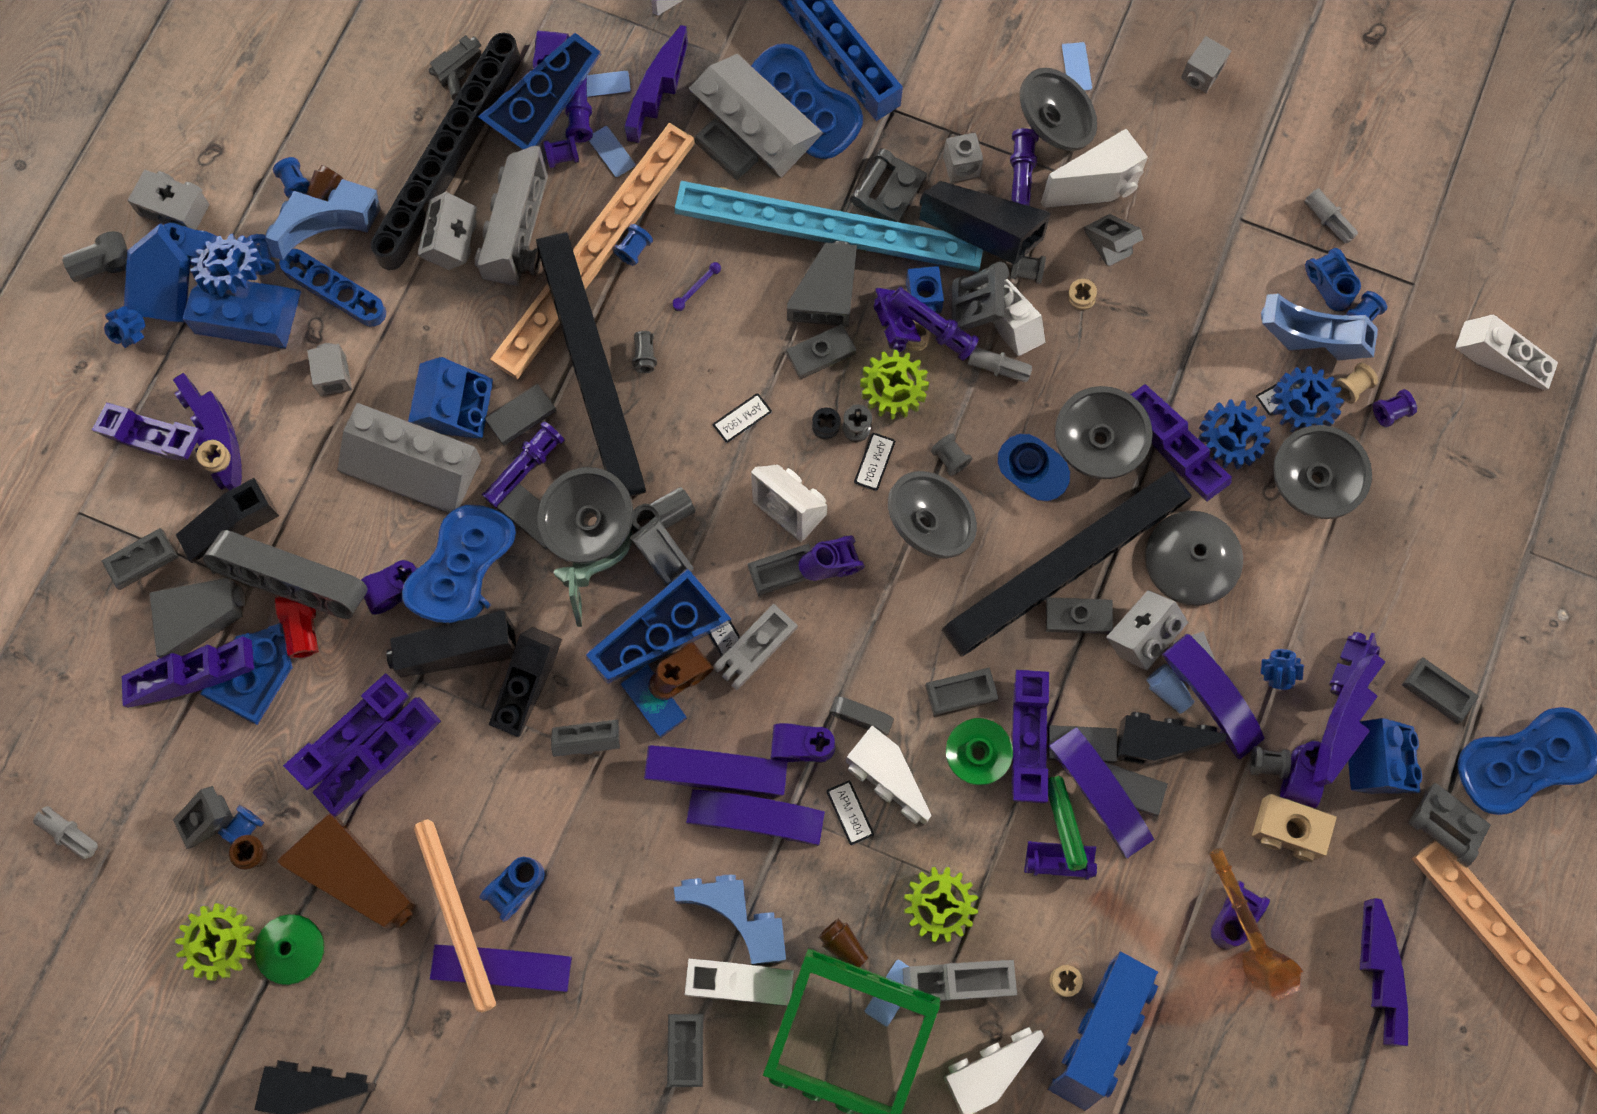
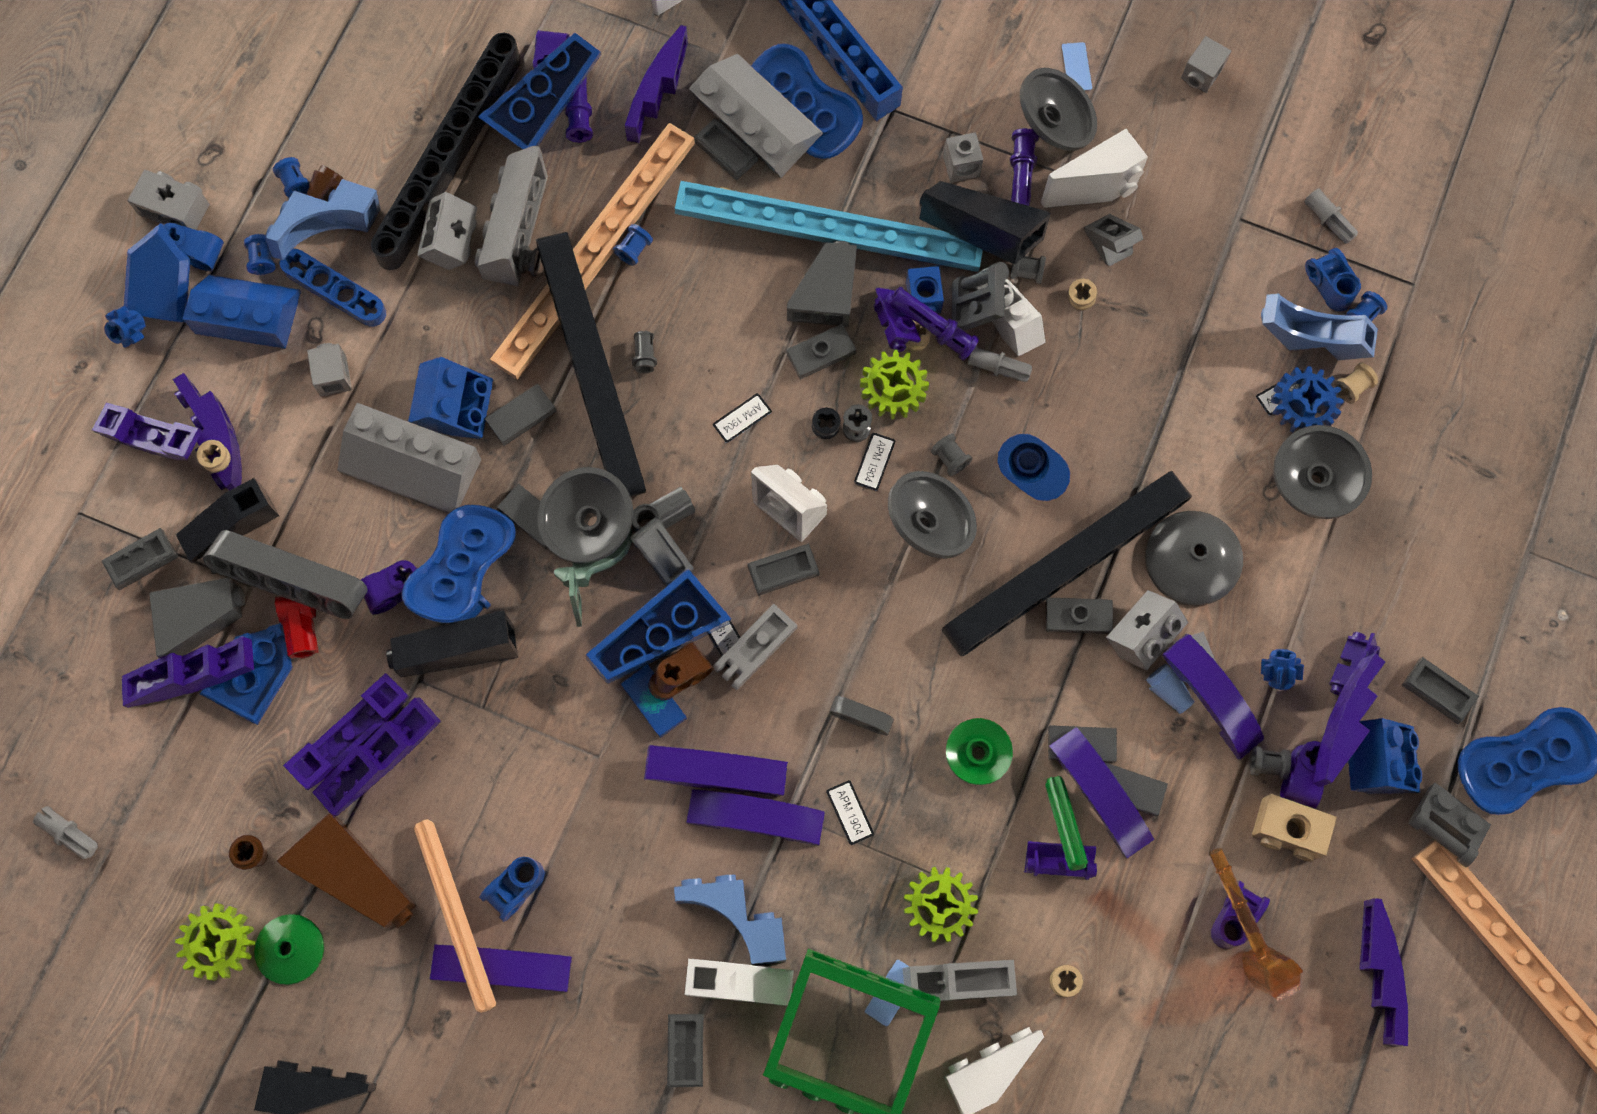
dark grey piece [62,231,128,282] -> none
dark grey slope [173,786,233,849] -> none
blue gear [190,234,262,296] -> none
blue bush [218,805,264,844] -> none
dark grey piece [429,35,482,100] -> none
dark purple pin [481,421,565,508] -> none
black slope [489,627,562,737] -> none
dark purple bush [544,135,580,168] -> none
dark grey plate [551,720,620,757] -> none
light blue sticker [587,71,631,97] -> none
light blue sticker [589,126,636,177] -> none
dark purple hinge [672,262,721,311] -> none
dark purple piece [771,723,836,763] -> none
dark purple piece [798,535,865,581] -> none
reddish brown cone [818,918,869,968] -> none
white slope [846,726,931,825] -> none
dark grey plate [850,148,927,223] -> none
dark grey tile [925,667,999,717] -> none
dark purple slope [1011,670,1049,803] -> none
blue wedge [1048,951,1158,1111] -> none
dark grey dish [1055,386,1152,479] -> none
black slope [1117,712,1227,766] -> none
dark purple slope [1130,384,1232,501] -> none
blue gear [1198,399,1270,469] -> none
dark purple bush [1373,389,1417,428] -> none
white slope [1455,314,1558,390] -> none

